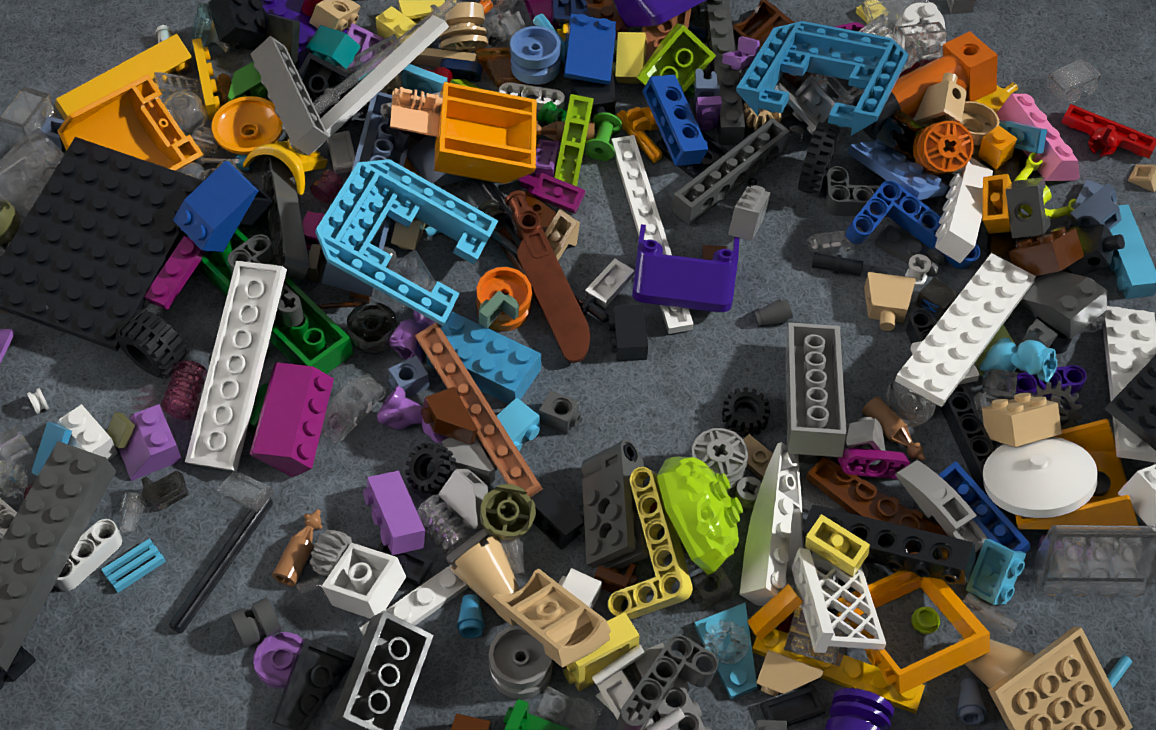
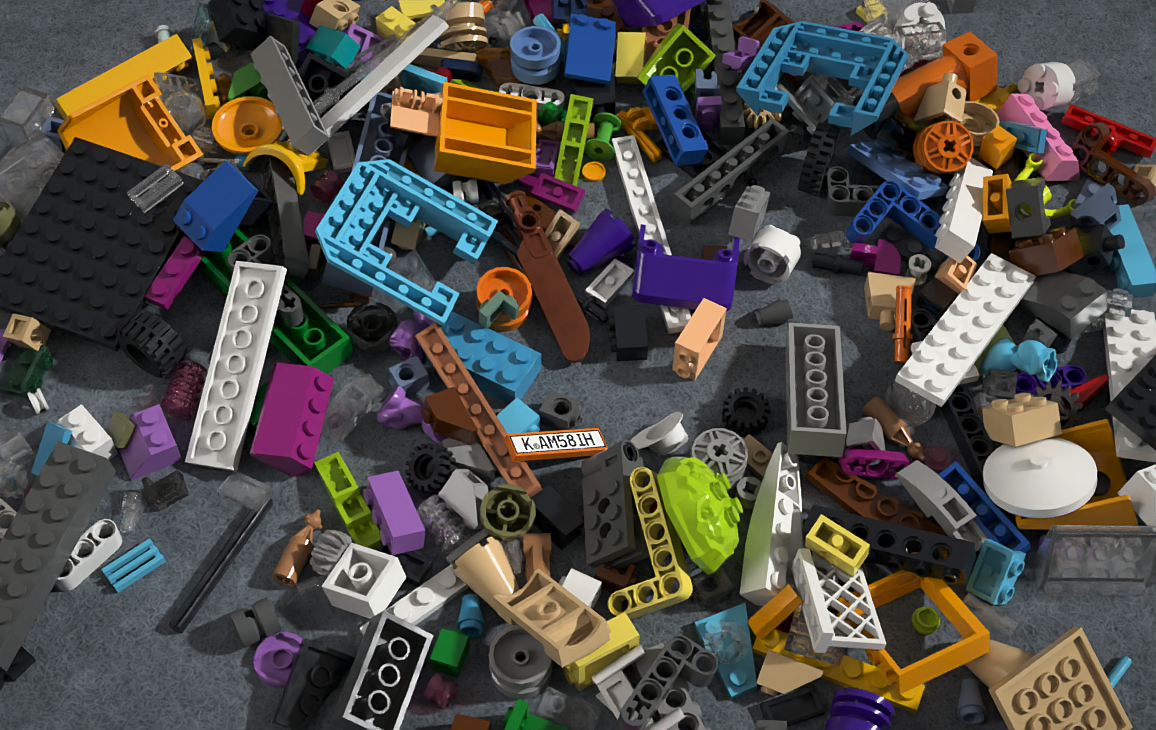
none -> clear green bracket [0,345,53,400]
none -> tan brick [2,314,51,353]
none -> clear tile [127,163,184,213]
none -> lime slope [314,451,382,550]
none -> clear pink wheel [423,673,458,710]
none -> green brick [430,628,470,677]
none -> white wheel [452,179,479,203]
none -> tile [504,428,607,462]
none -> medium nougat piece [523,533,551,583]
none -> dark purple cone [567,208,637,274]
none -> light orange piece [582,162,606,182]
none -> white piece [630,412,689,454]
none -> light nougat window [672,298,727,380]
none -> white brick [743,225,801,284]
none -> magenta brick [849,239,901,276]
none -> orange pin [892,285,913,363]
none -> clear pink plate [923,446,952,474]
none -> light nougat slope [934,255,978,294]
none -> white brick [1017,62,1075,110]
none -> red slope [1061,374,1109,412]
none -> reddish brown beam [1071,122,1156,205]
none -> clear plate [1104,289,1133,317]

